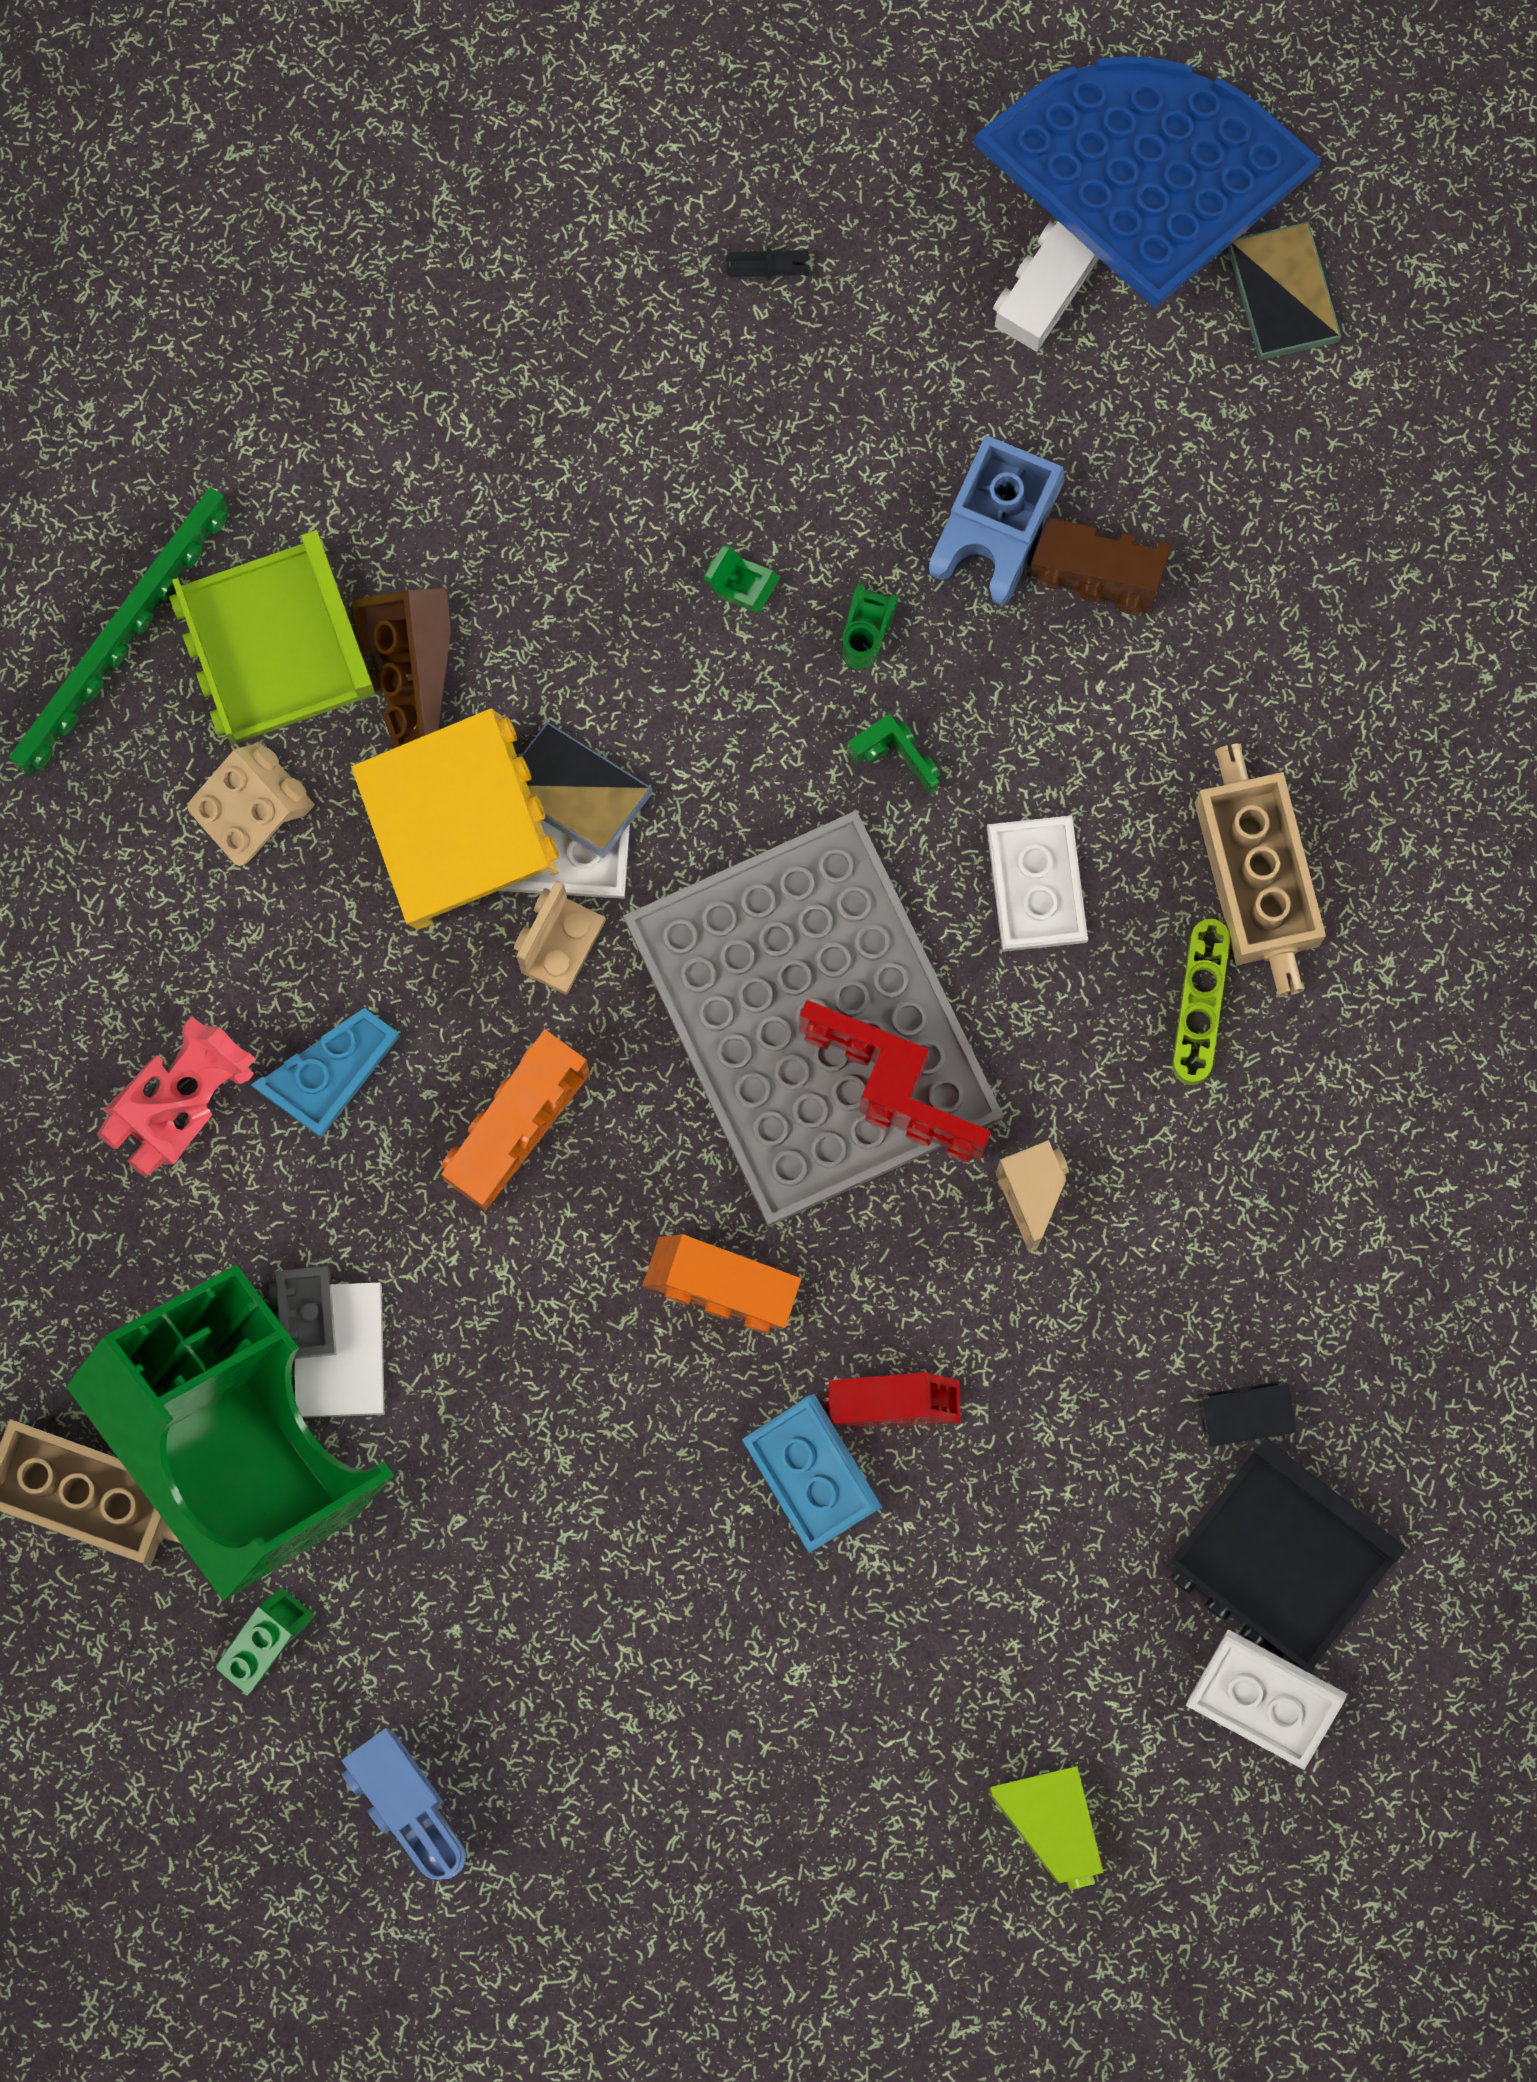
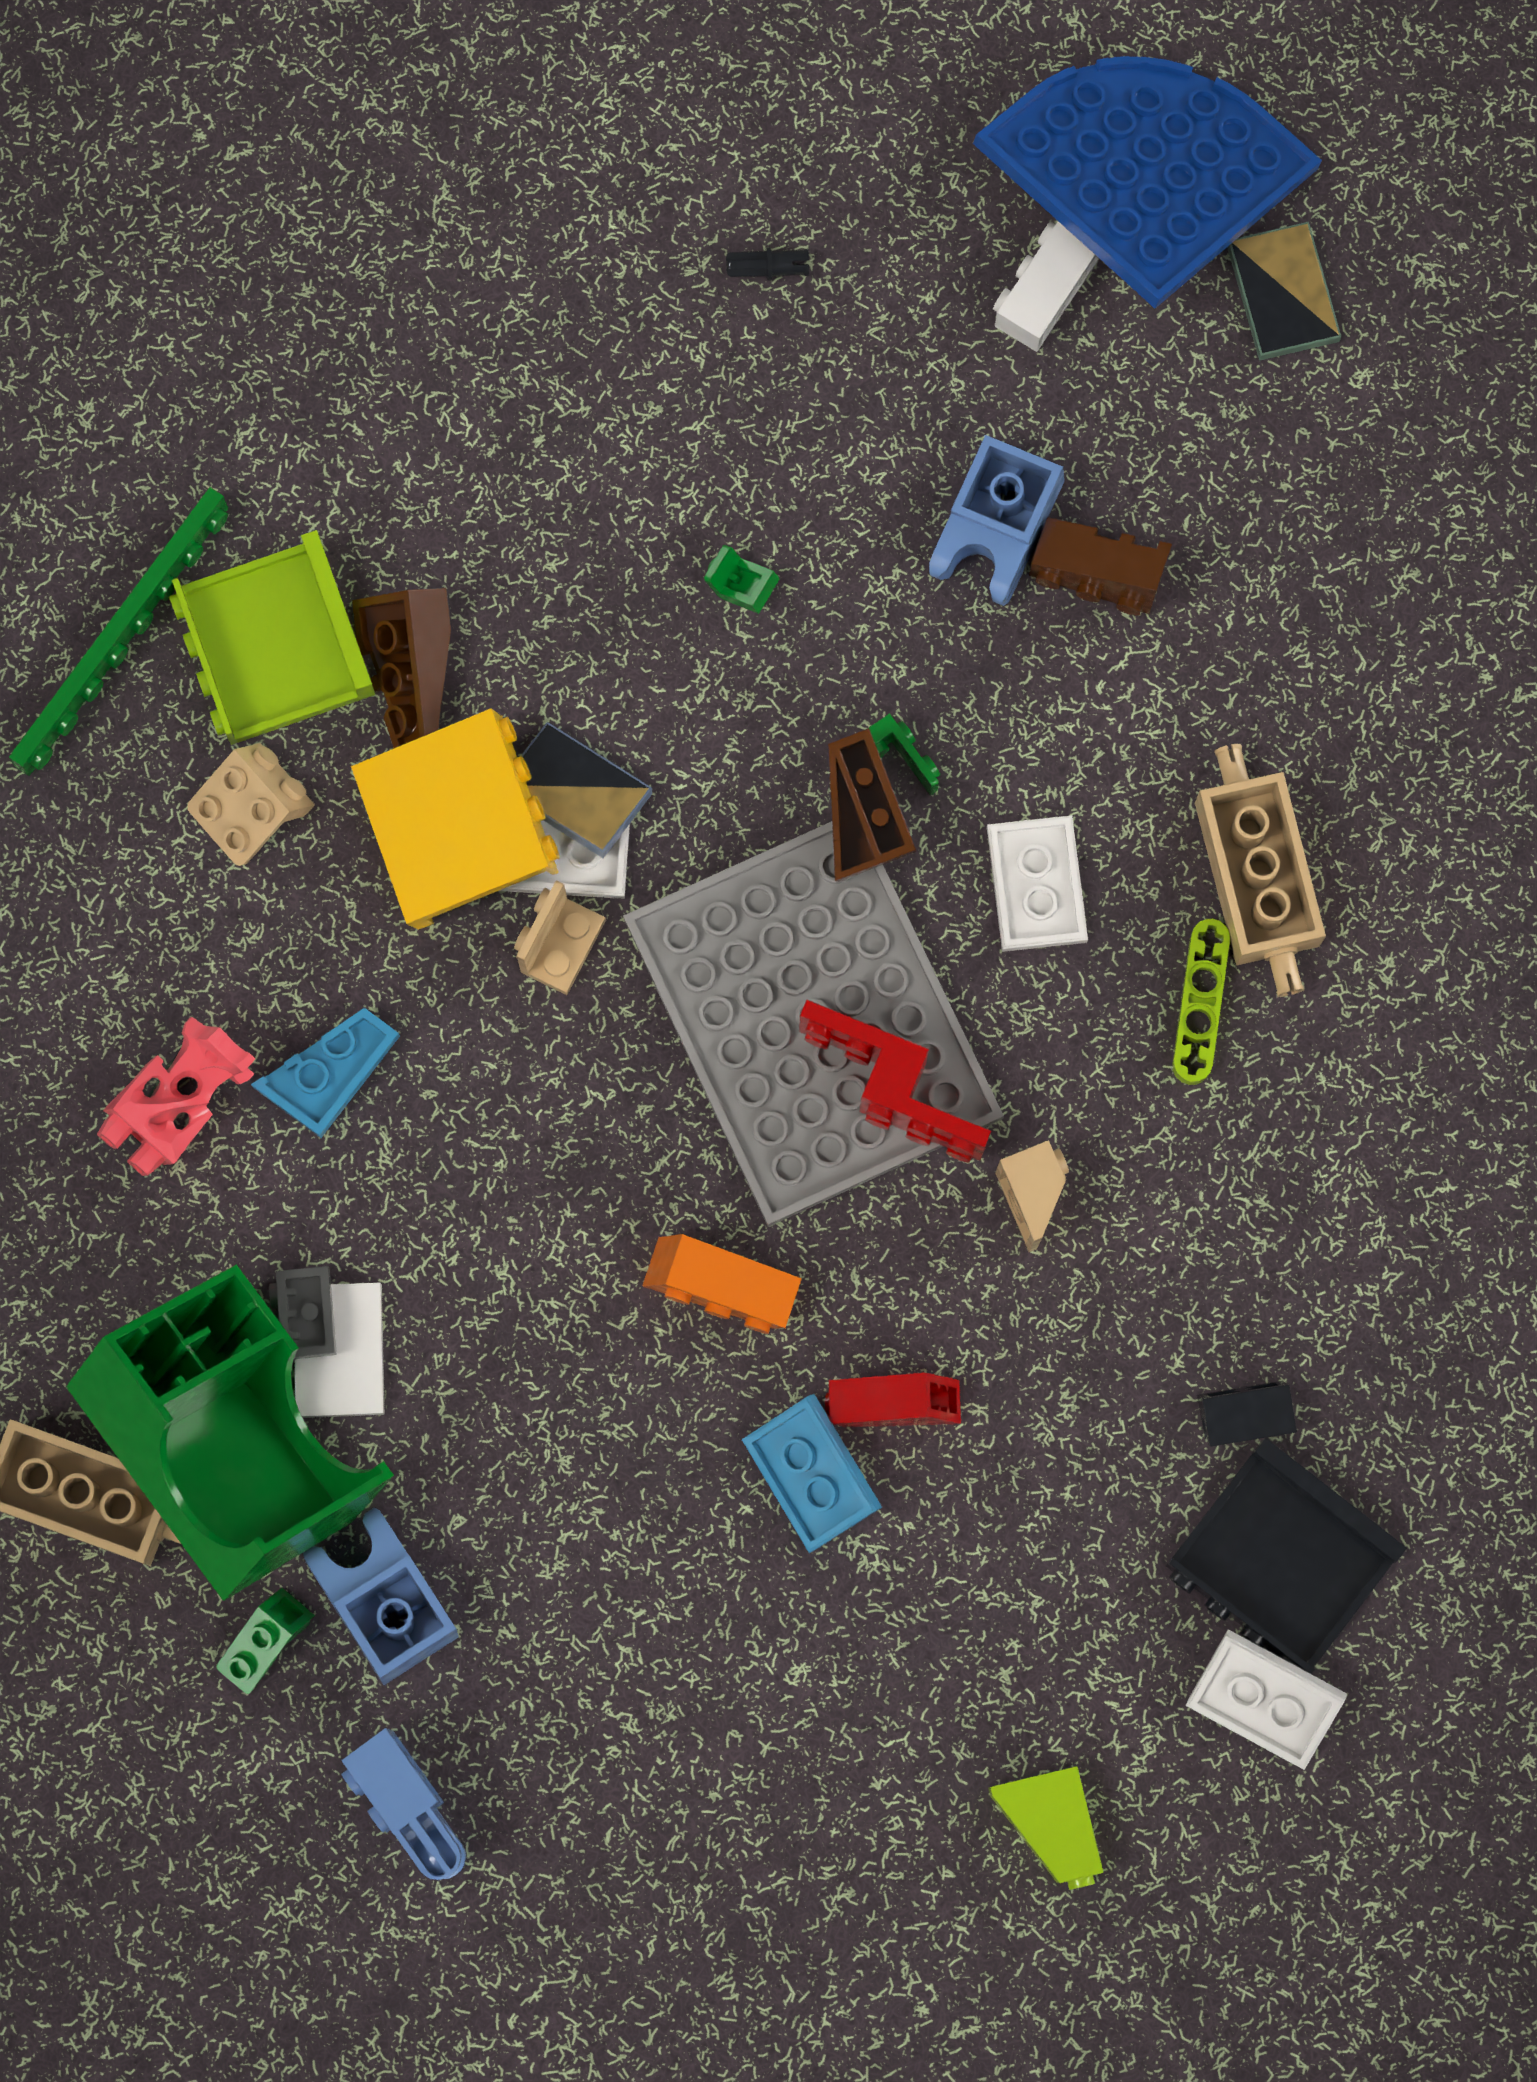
orange wedge [441,1029,590,1211] -> none
green piece [841,583,899,670] -> none
none -> medium blue brick [303,1508,459,1686]
none -> reddish brown wedge [828,728,916,883]

